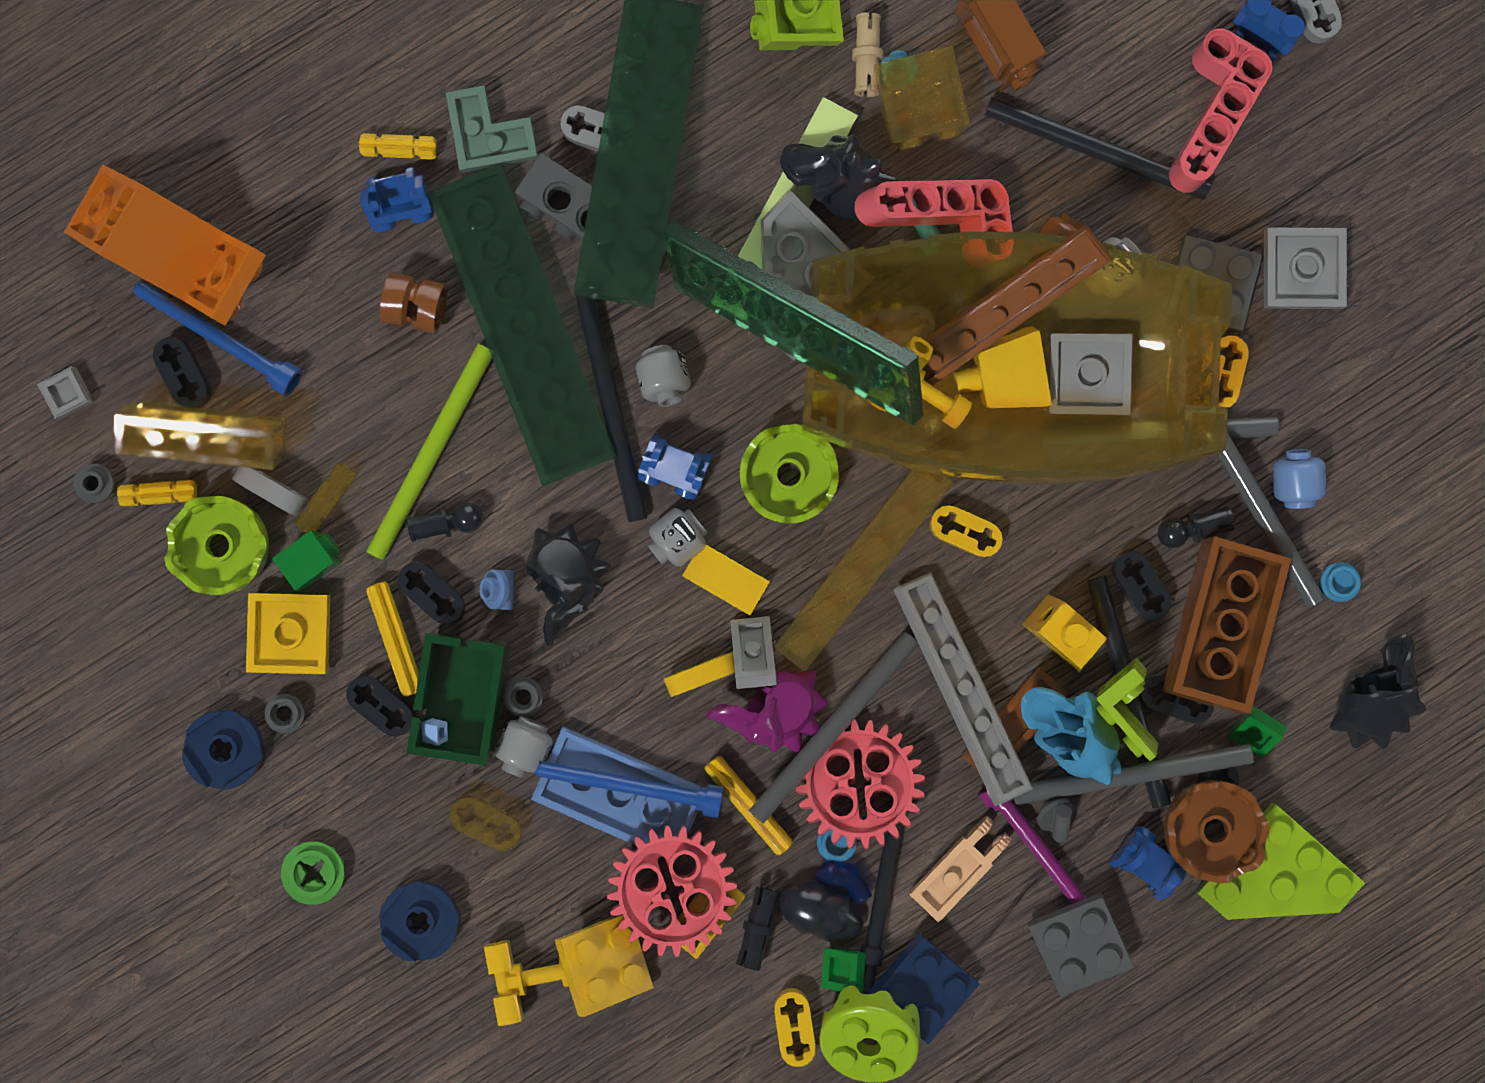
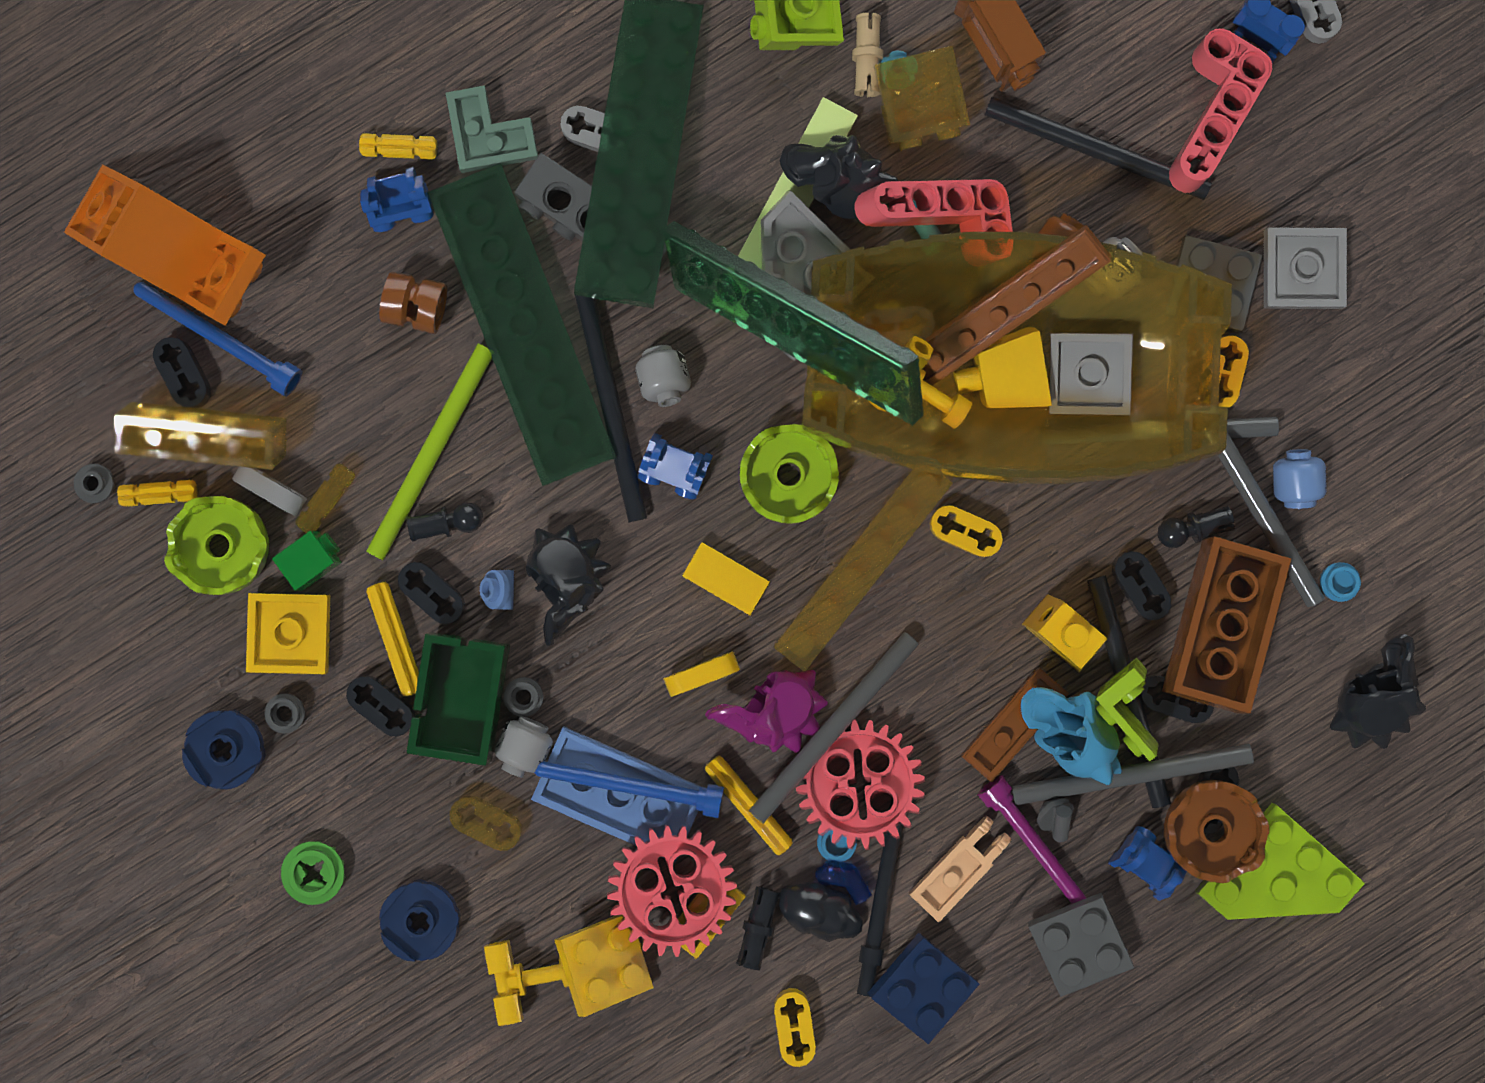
light grey tile [37,366,94,420] -> none
light blue piece [421,718,448,745] -> none
light grey head [648,508,708,567] -> none
light grey plate [730,616,777,689] -> none
lime plate [819,985,921,1083] -> none
green tile [821,946,866,993] -> none
light grey tile [894,572,1033,806] -> none
green plate [1228,706,1287,758] -> none

